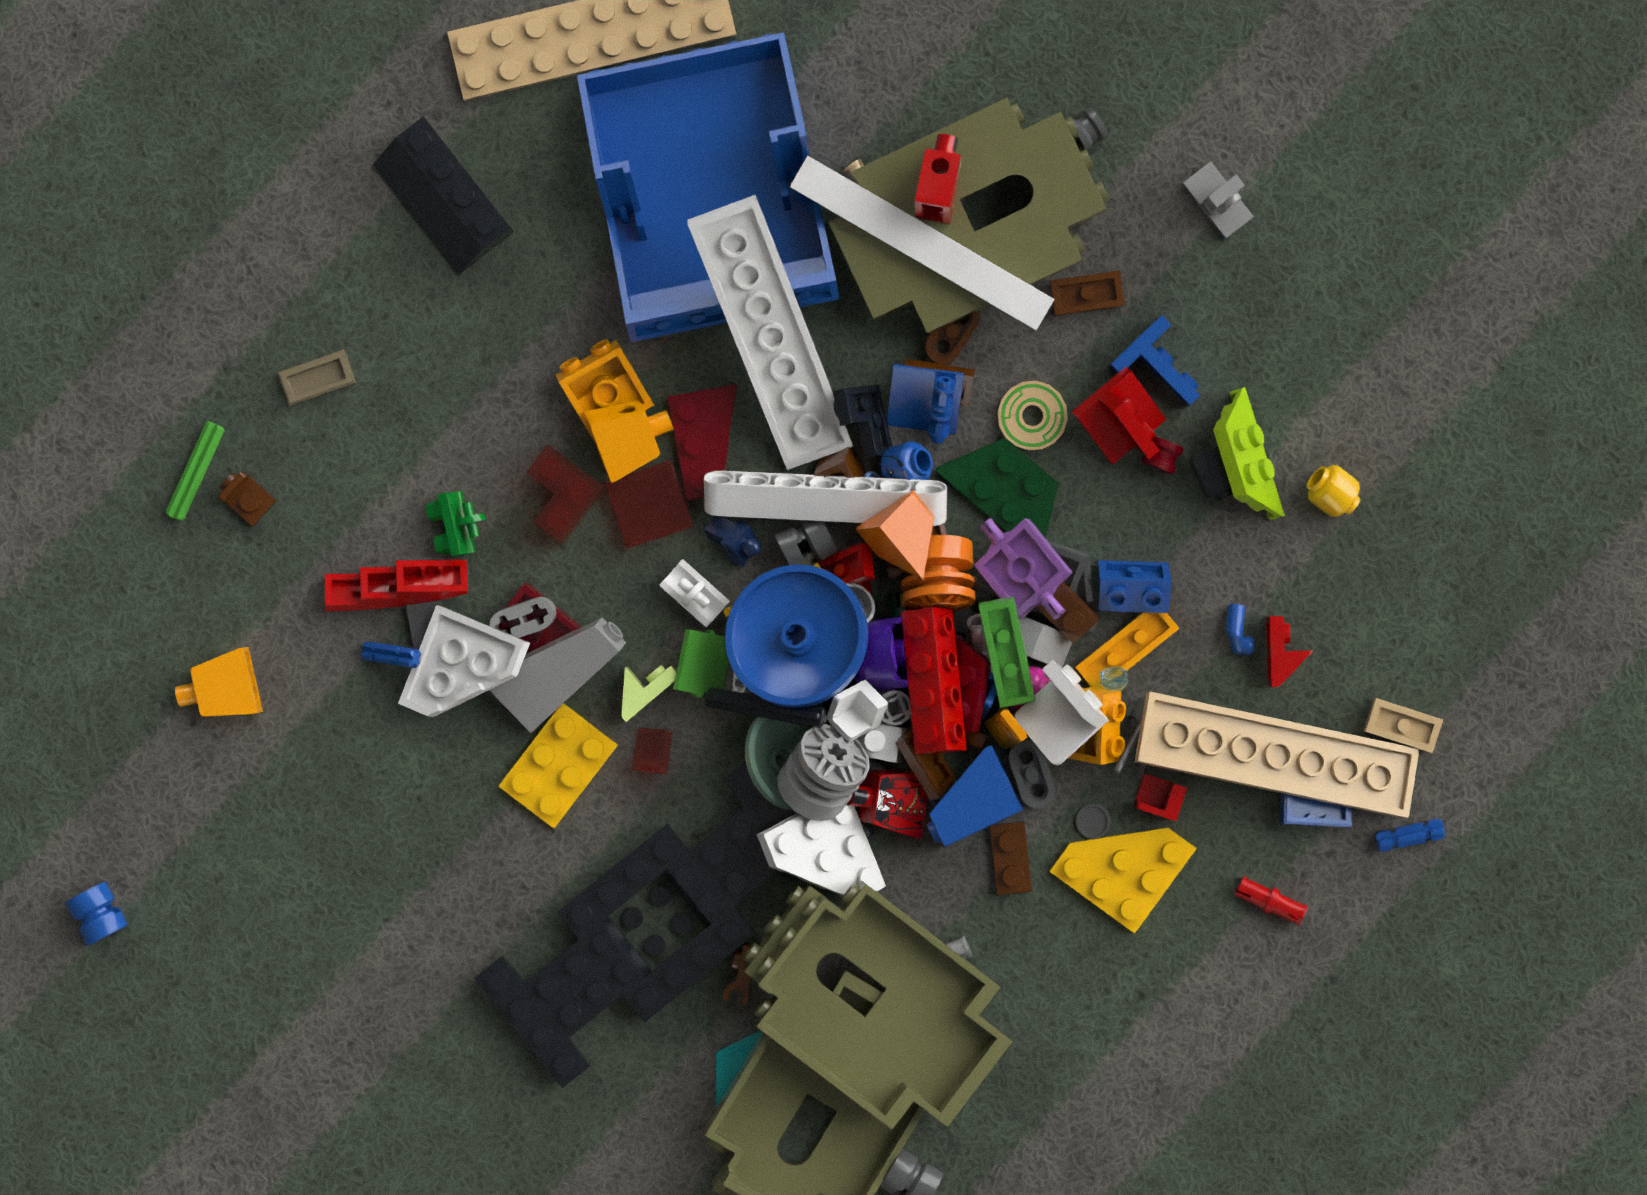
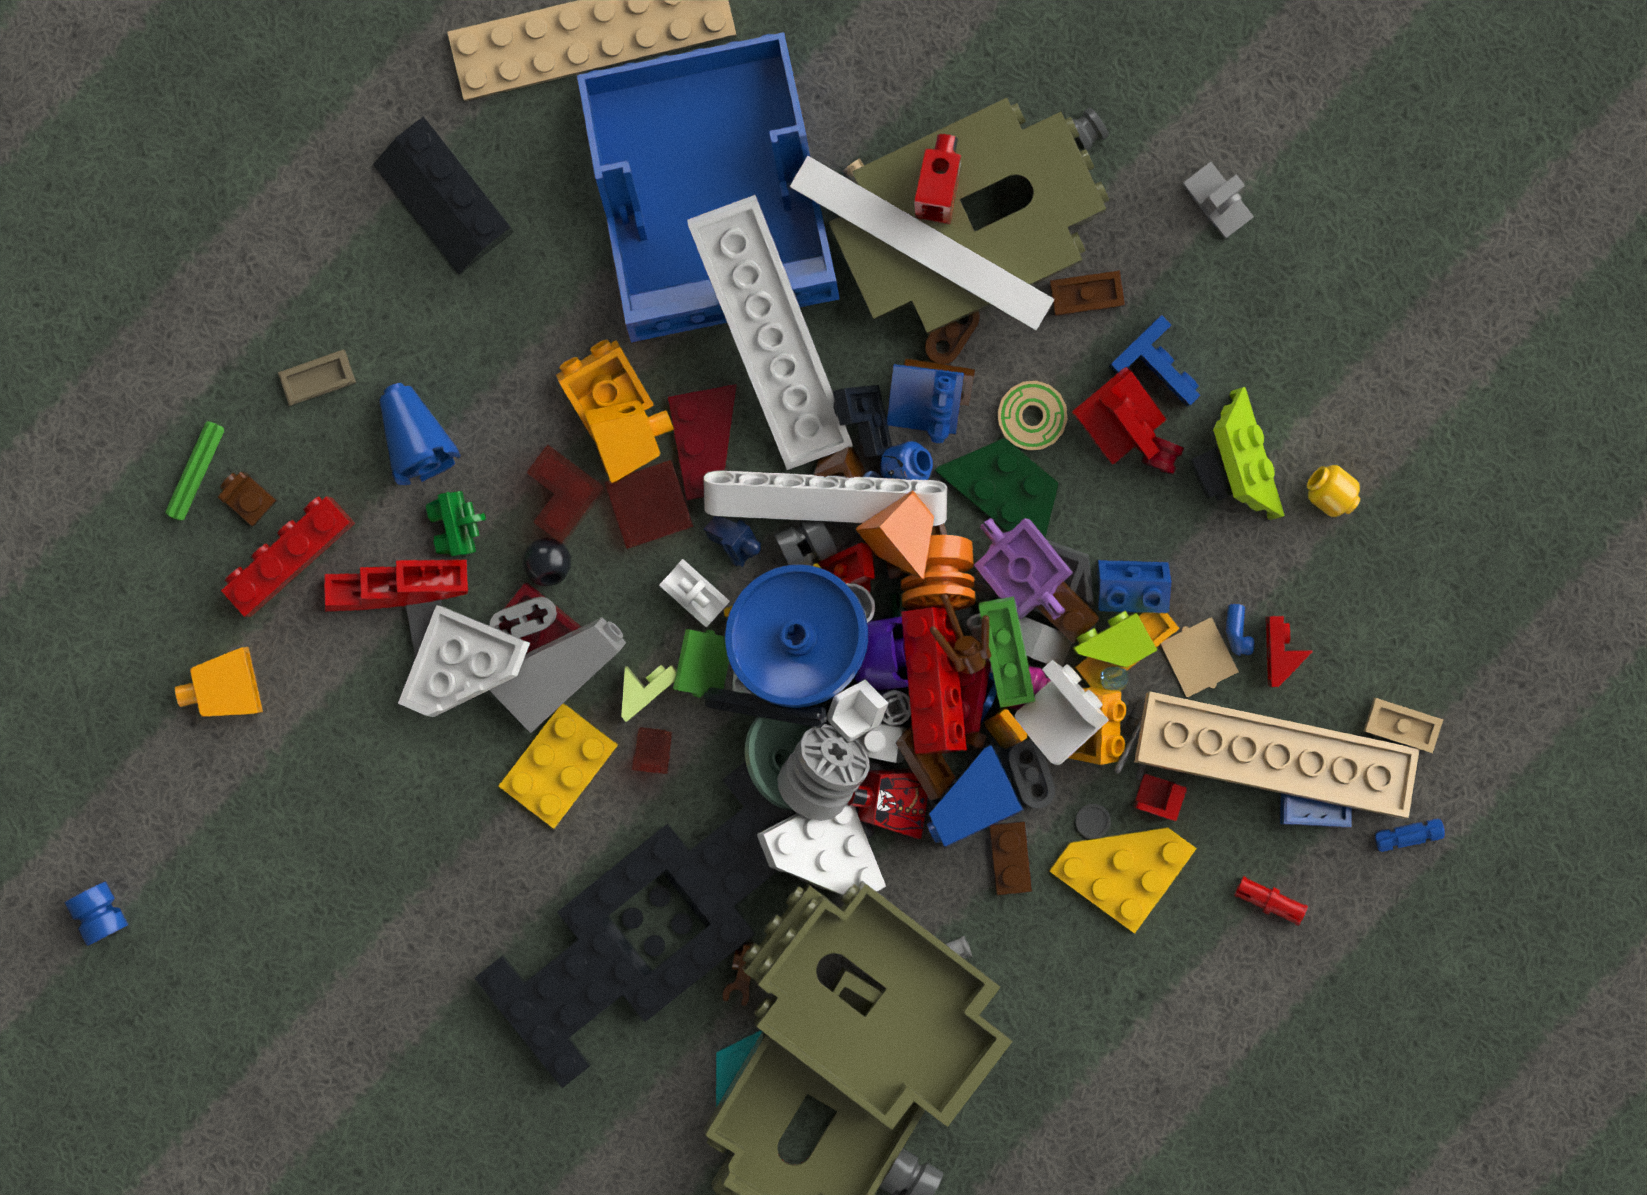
blue axle [360,641,421,668] -> none
none -> red brick [221,496,356,617]
none -> blue cone [379,383,461,485]
none -> black piece [523,537,571,586]
none -> reddish brown plant [930,594,992,674]
none -> lime slope [1072,610,1157,668]
none -> tan piece [1160,617,1239,697]

